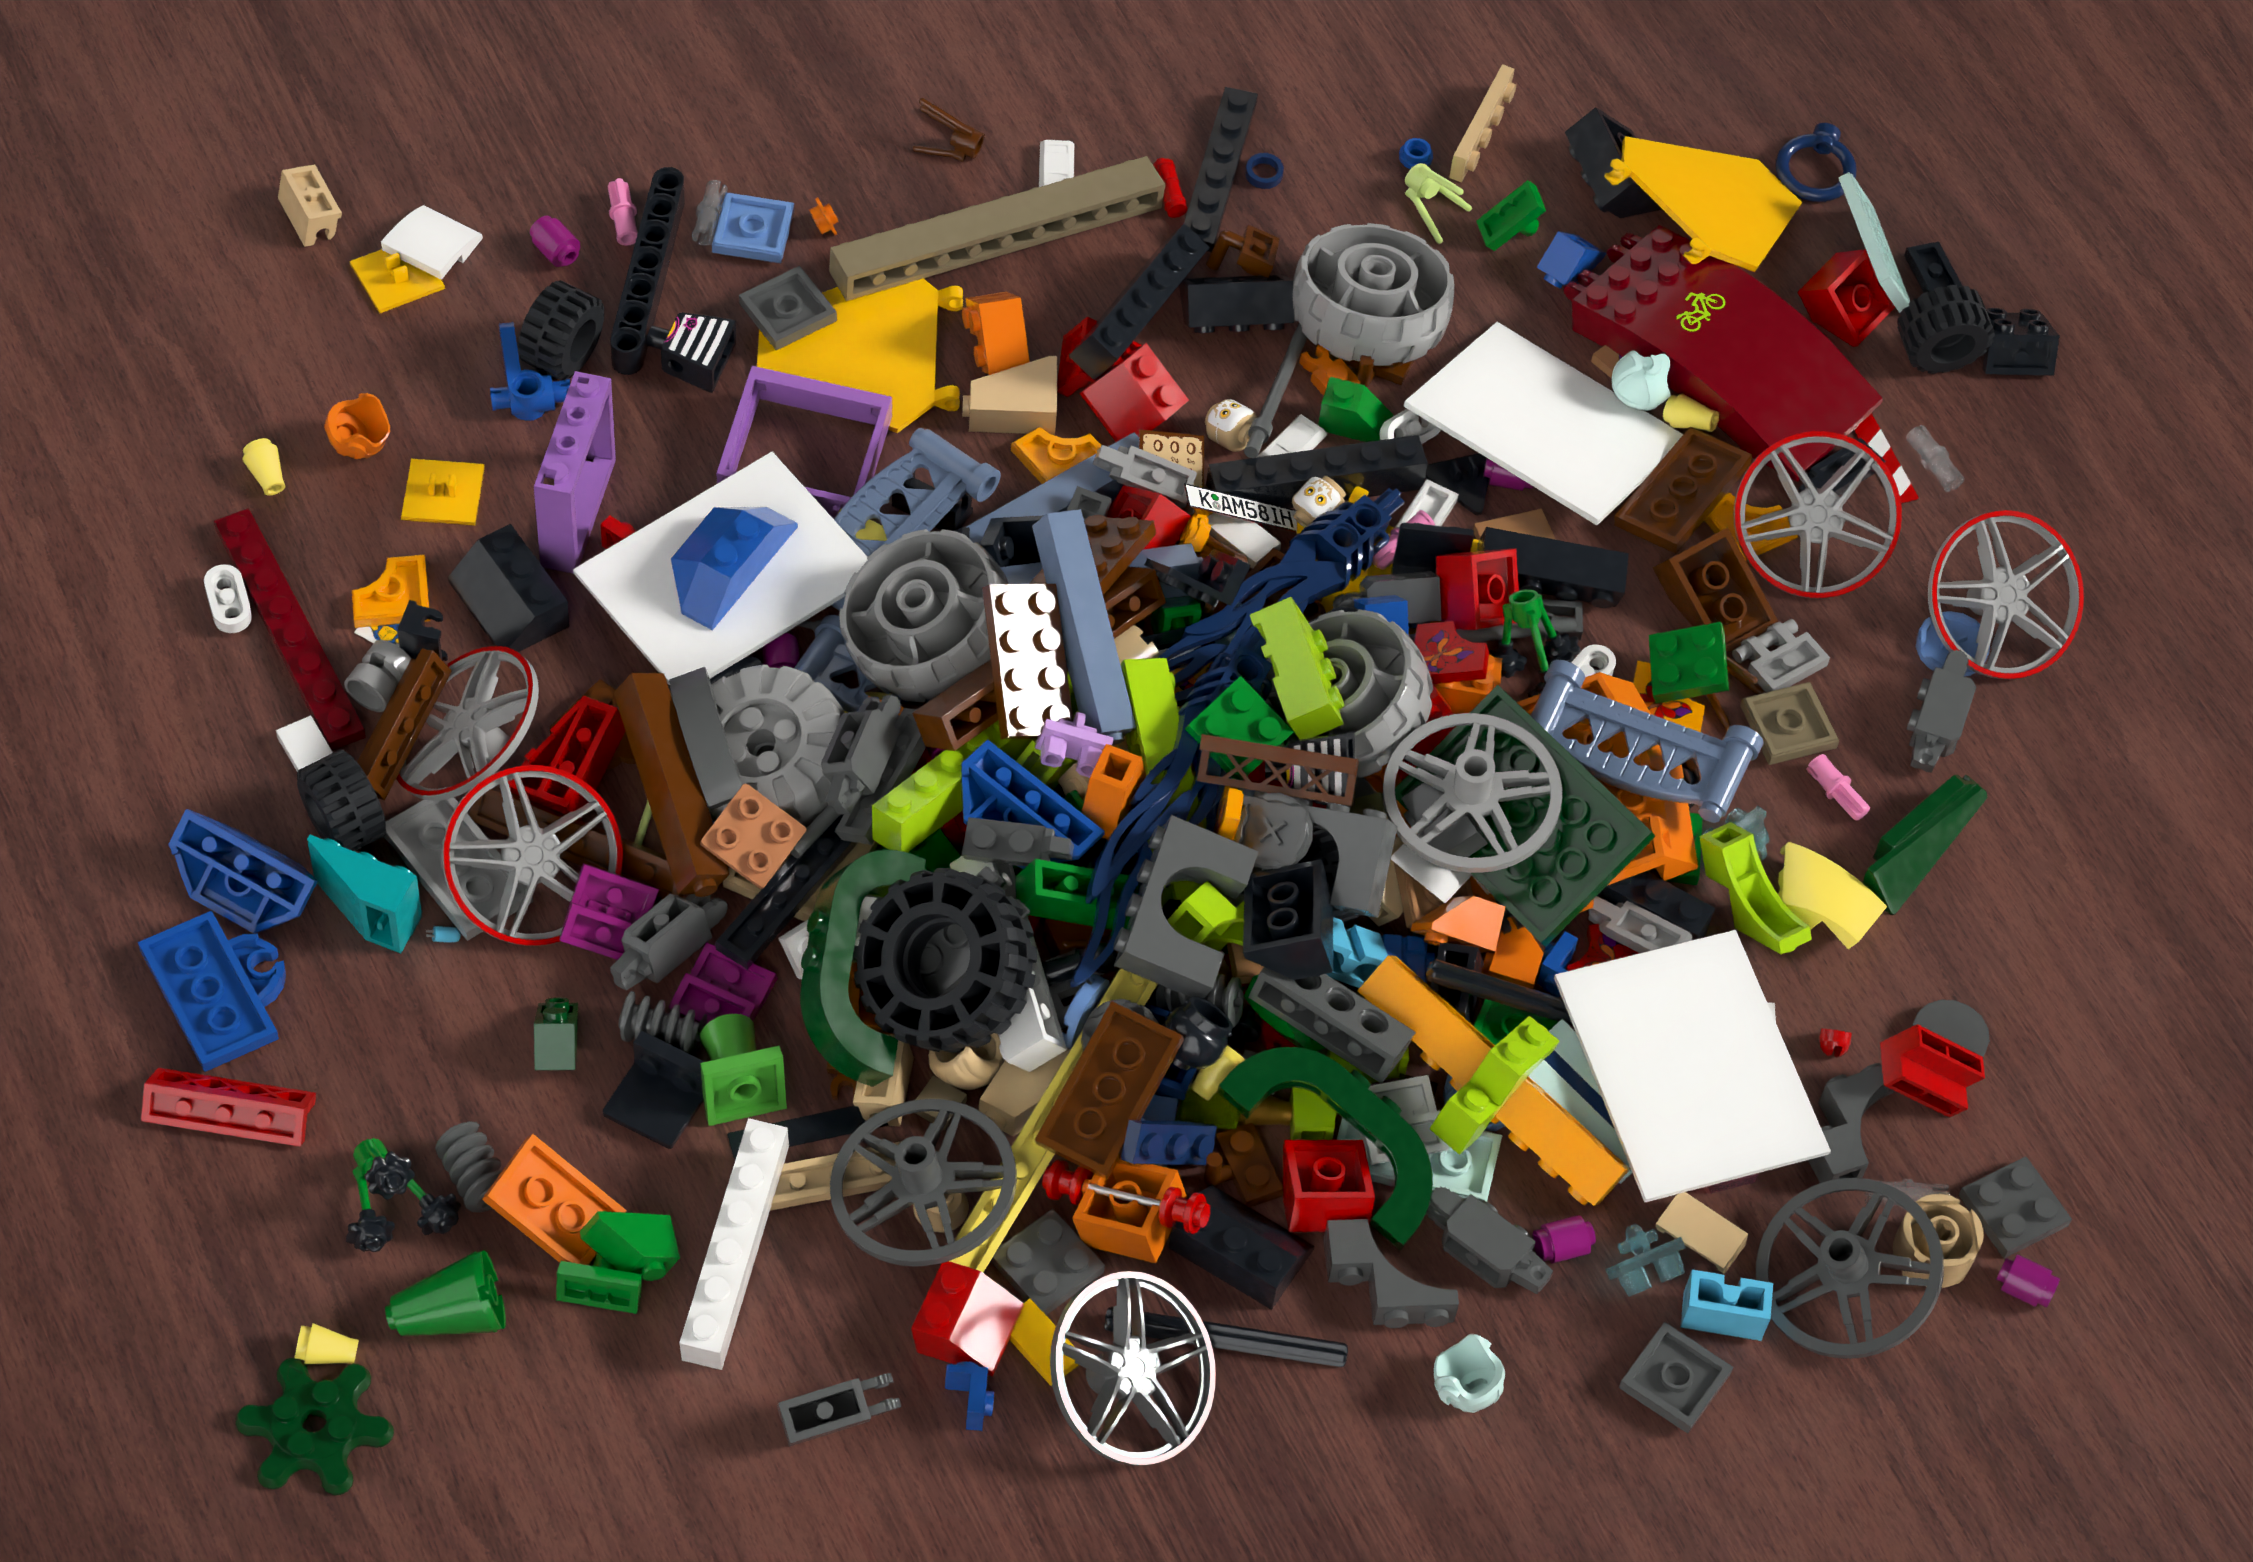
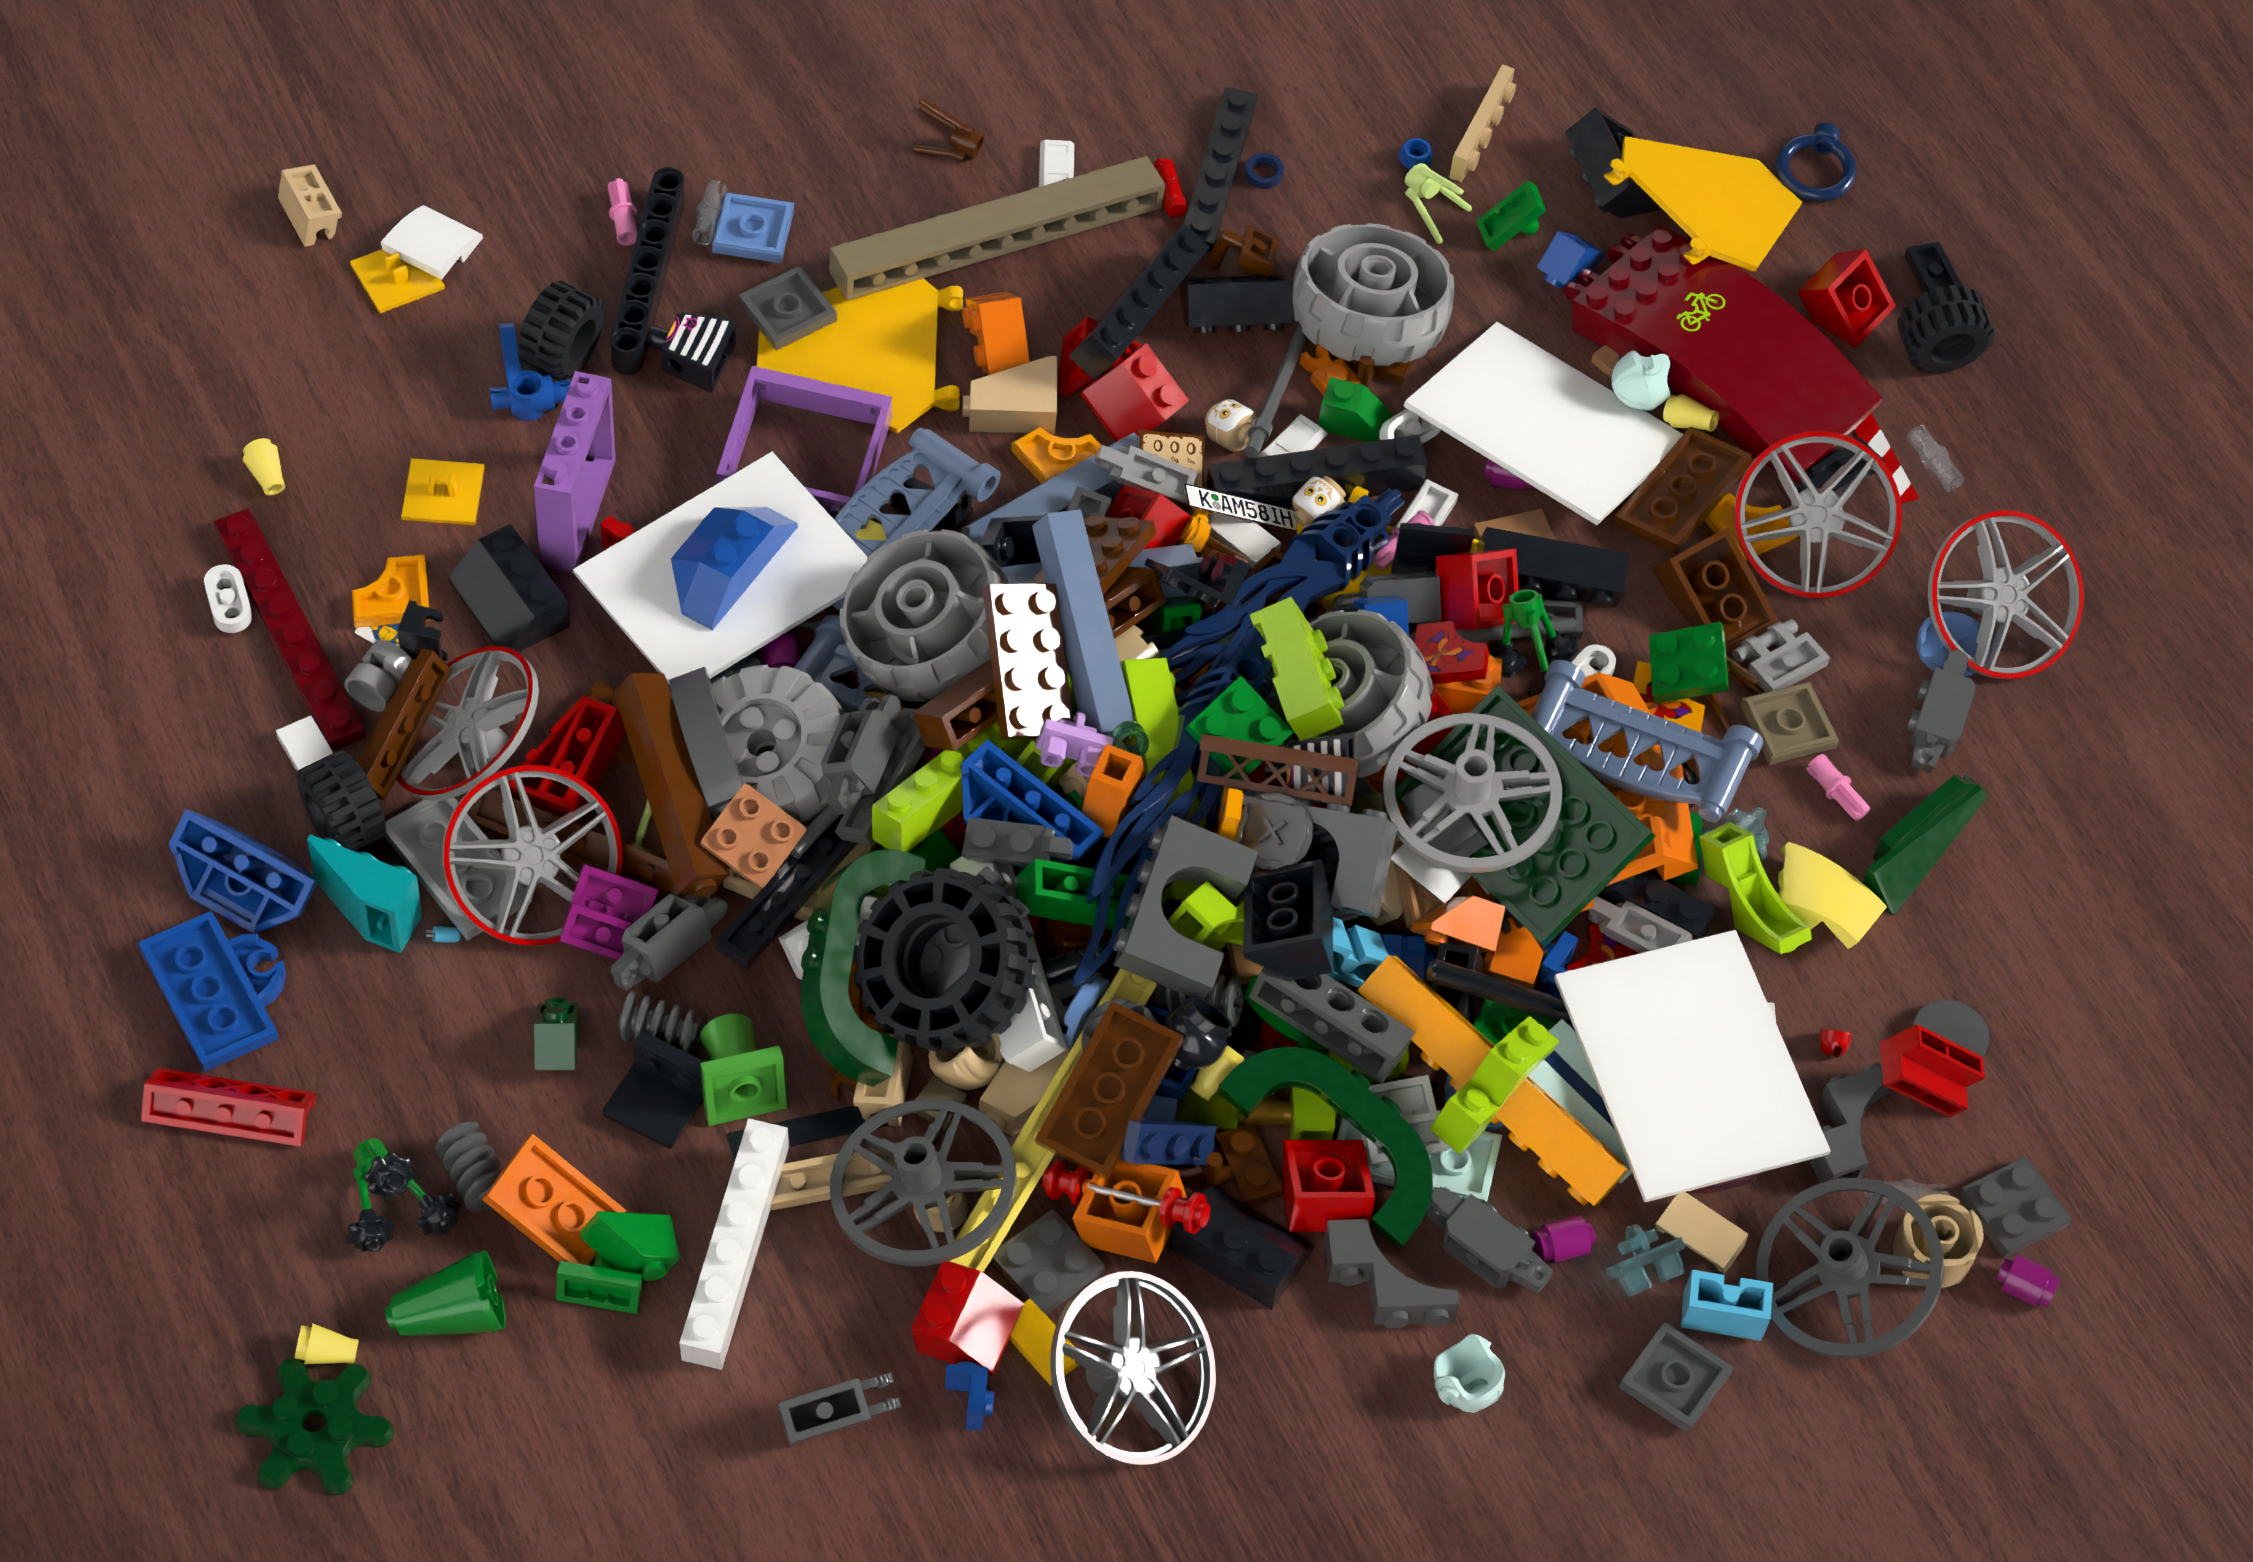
orange cap [324,393,390,459] -> none
magenta brick [530,216,580,267] -> none
magenta slope [668,942,778,1023] -> none
orange plate [809,197,839,236] -> none
black axle [1104,1307,1348,1367] -> none
black piece [1425,453,1489,515] -> none
light aqua tile [1838,172,1911,313] -> none
black bracket [1982,308,2060,376] -> none
none -> clear green bush [1112,721,1149,757]

